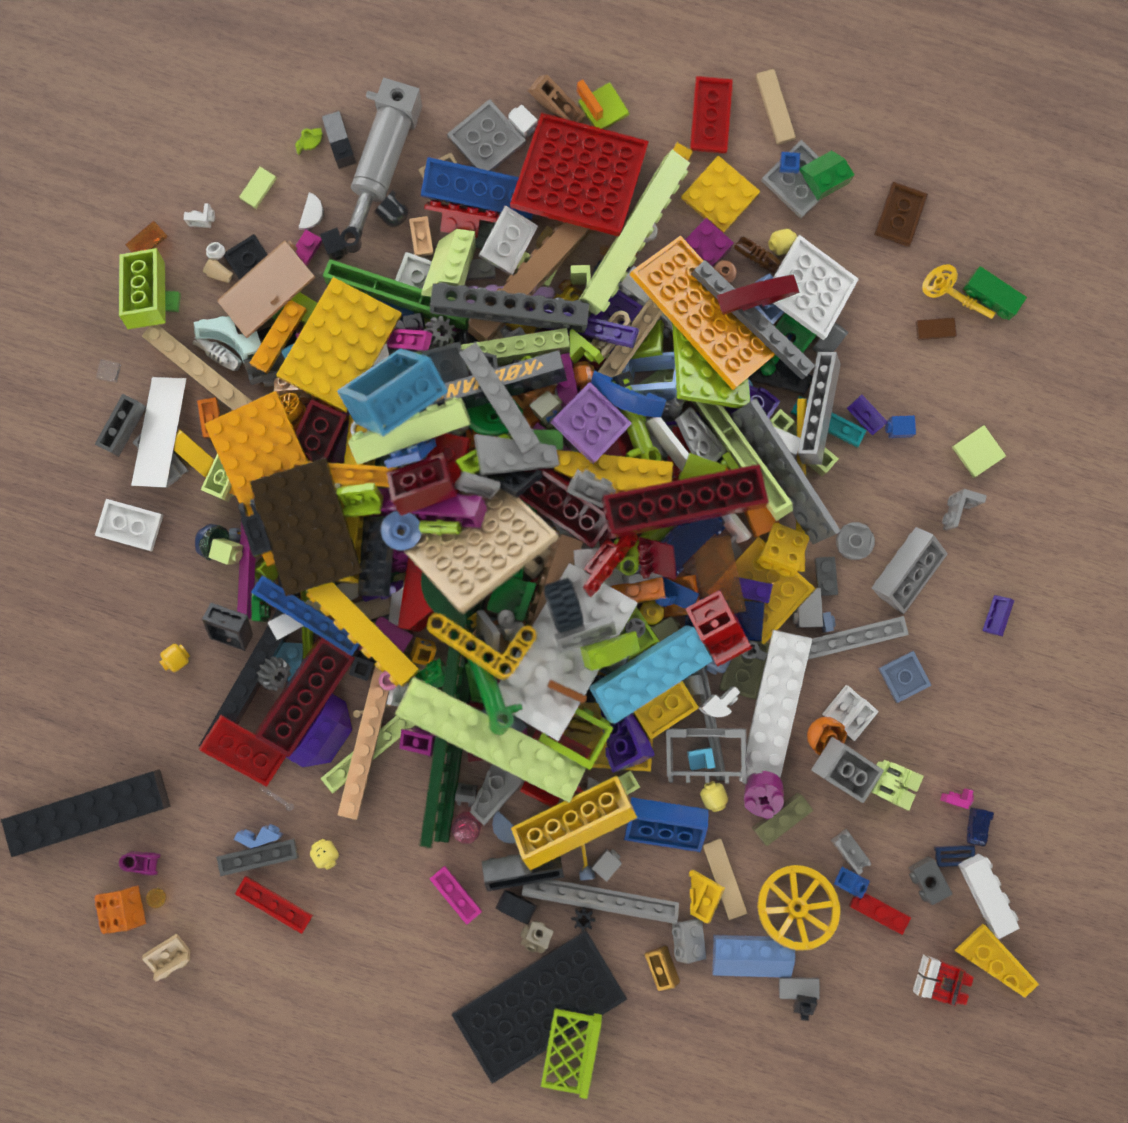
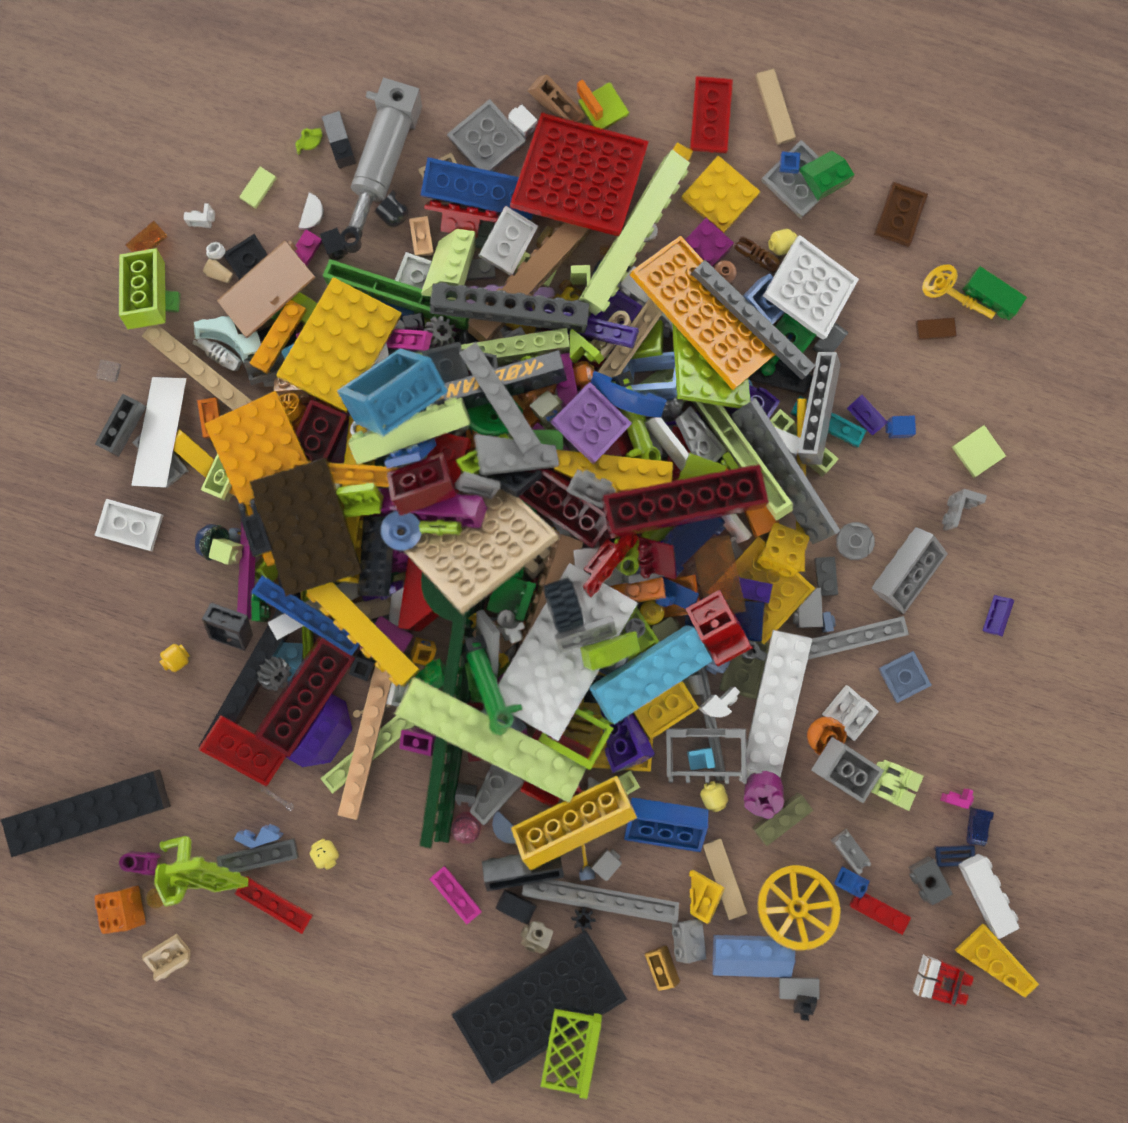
bright pink tile [379,671,396,690] -> none
yellow beam [427,614,537,680] -> none
dark orange tile [546,680,587,704] -> none
dark red slope [716,274,800,315] -> none
none -> lime plate [155,836,248,906]

